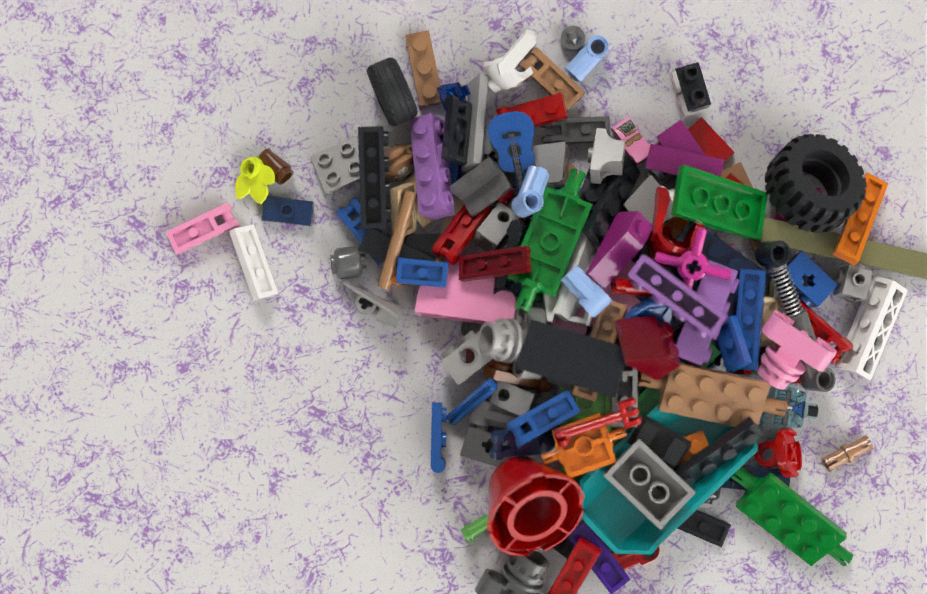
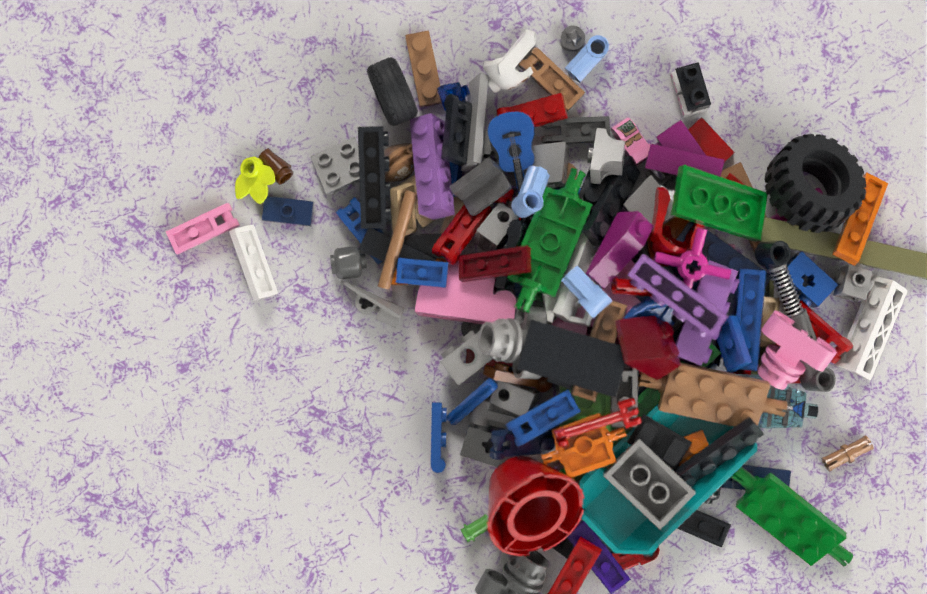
red tile [754,428,802,478] -> none

